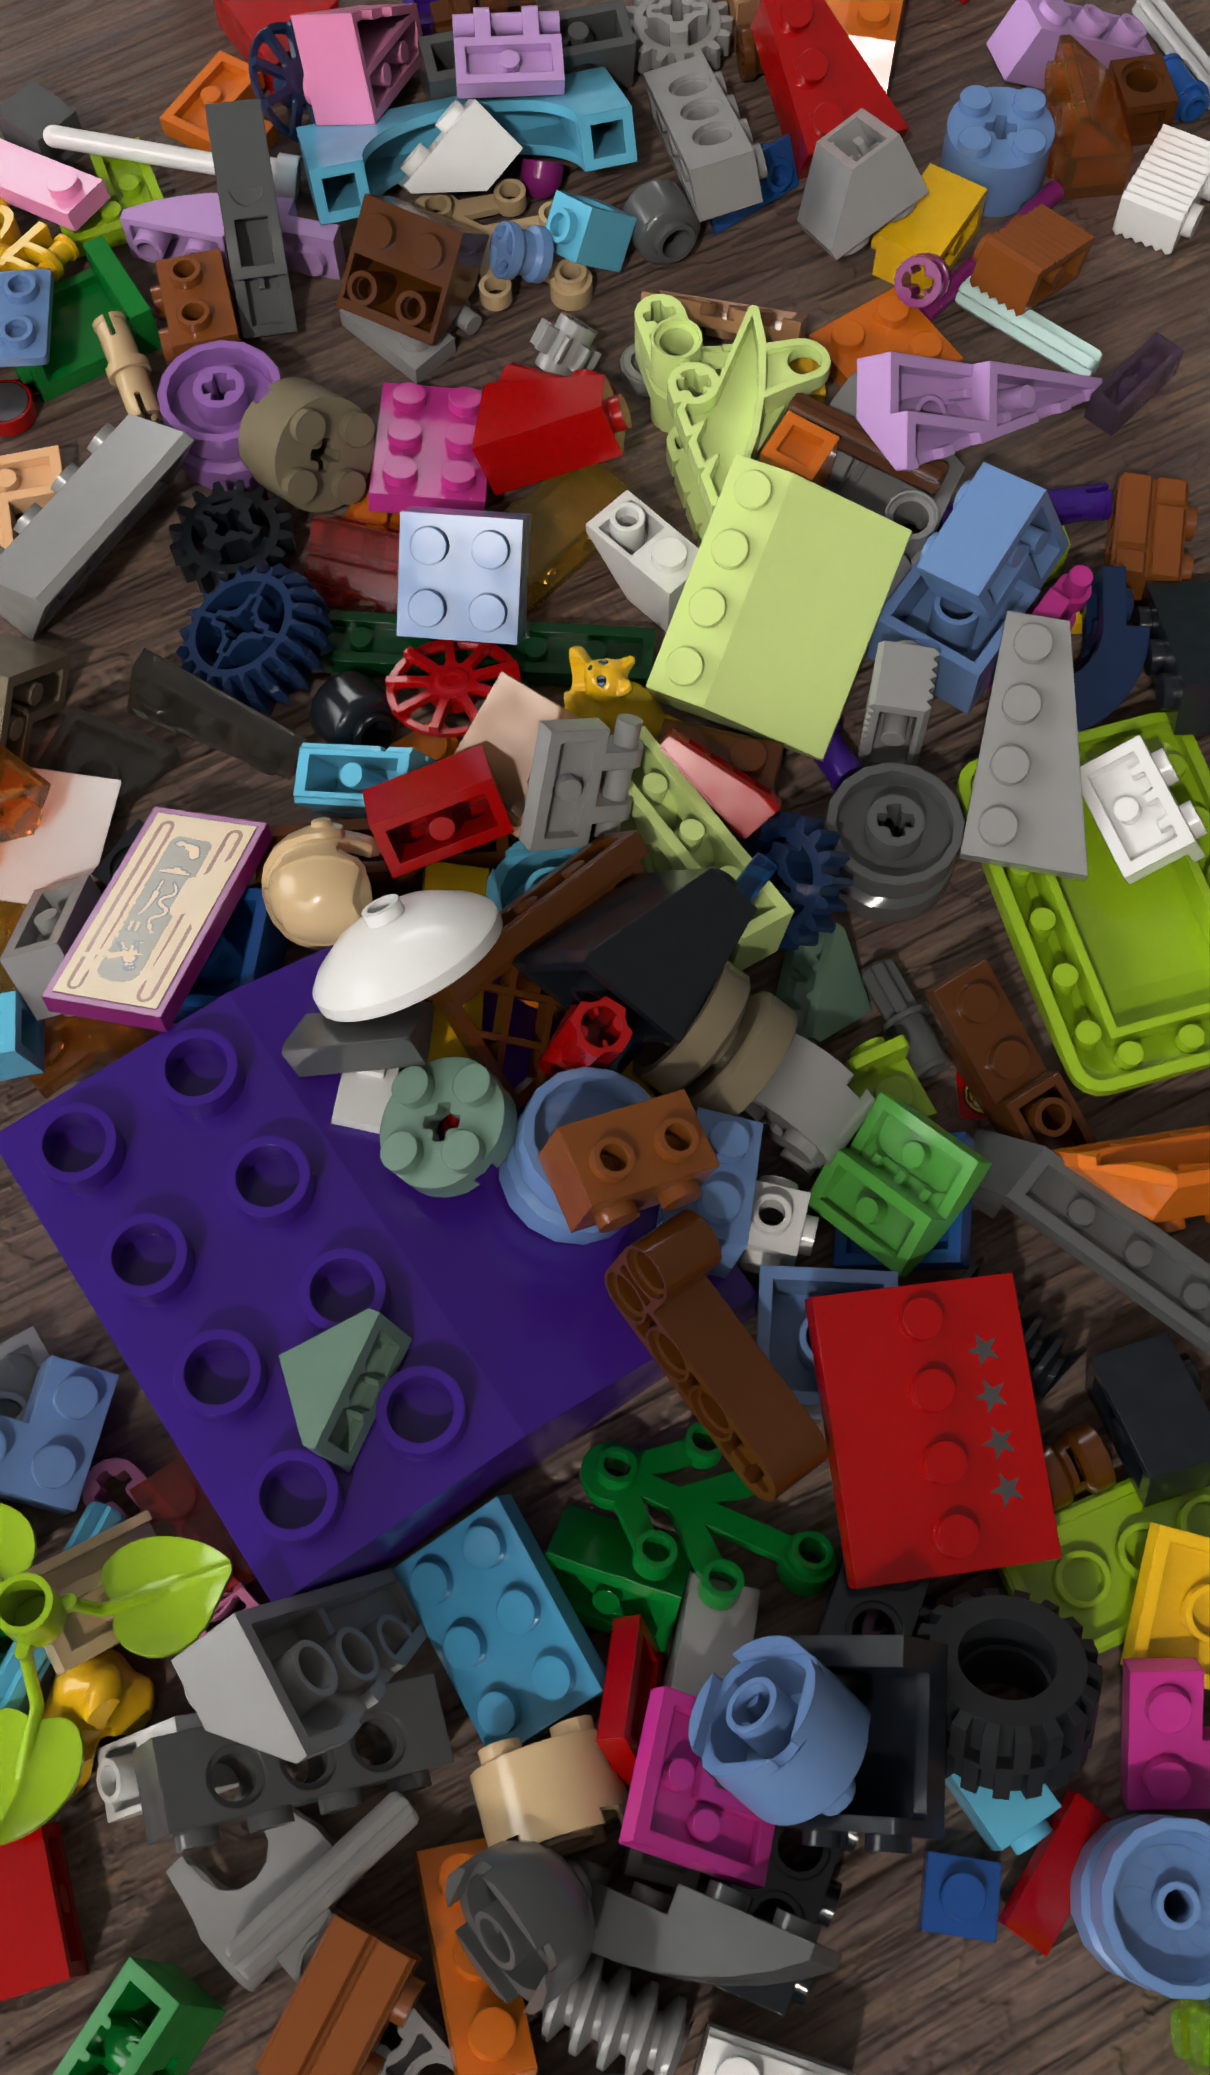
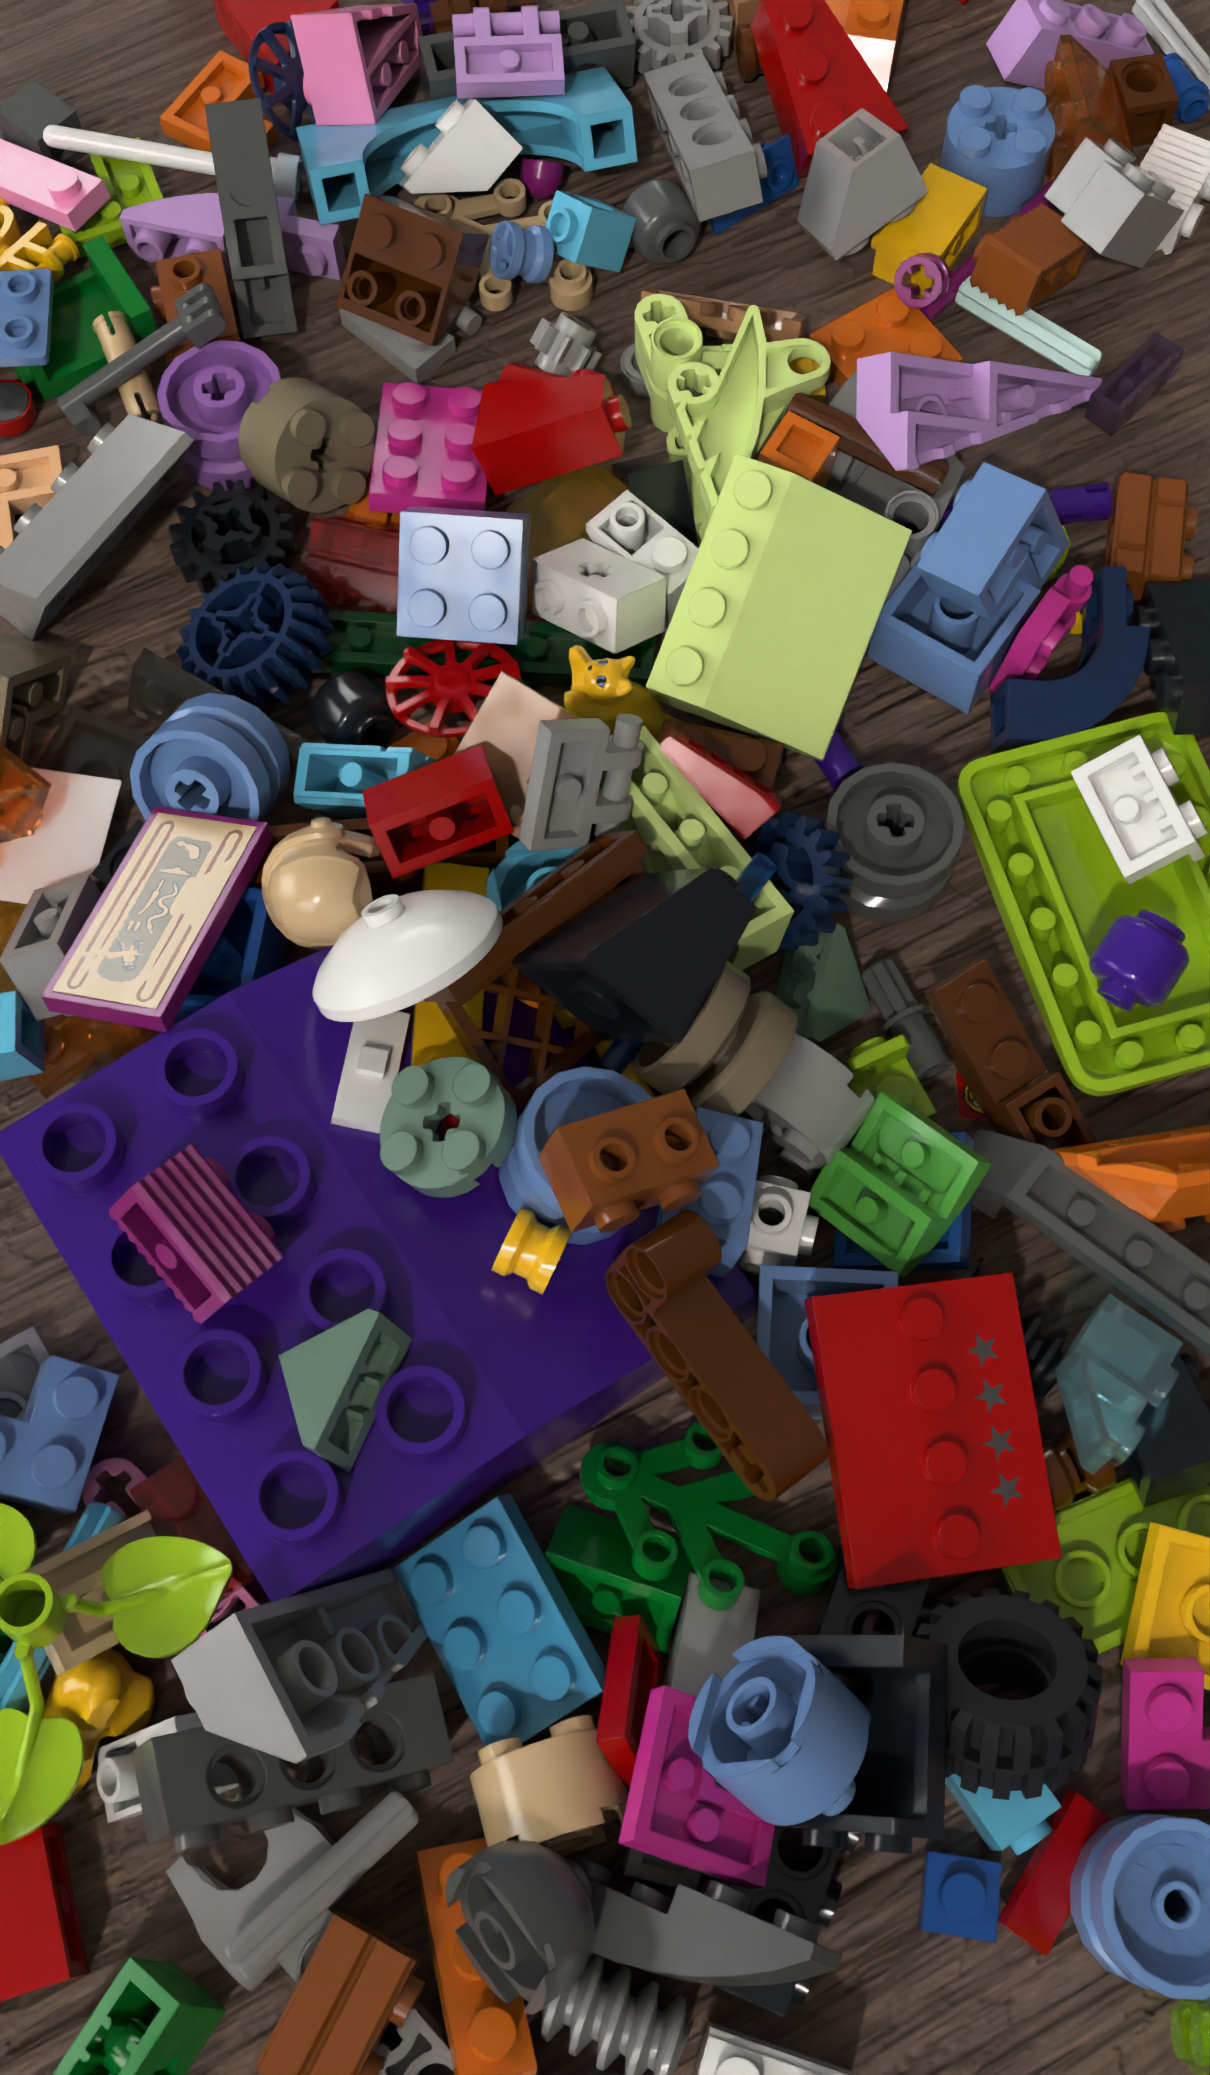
dark grey slope [282,1001,435,1077] -> none
red piece [537,996,633,1078] -> none
light grey brick [857,640,940,767] -> none
light grey wing [959,611,1088,881] -> none
none -> dark grey hinge [57,283,226,436]
none -> magenta brick [109,1143,285,1324]
none -> medium blue wheel [130,693,291,822]
none -> yellow wheel [491,1206,571,1295]
none -> white brick [531,538,667,654]
none -> black slope [612,451,698,547]
none -> light grey brick [1044,137,1185,269]
none -> clear light blue slope [1055,1293,1183,1475]
none -> dark purple head [1089,910,1190,1011]

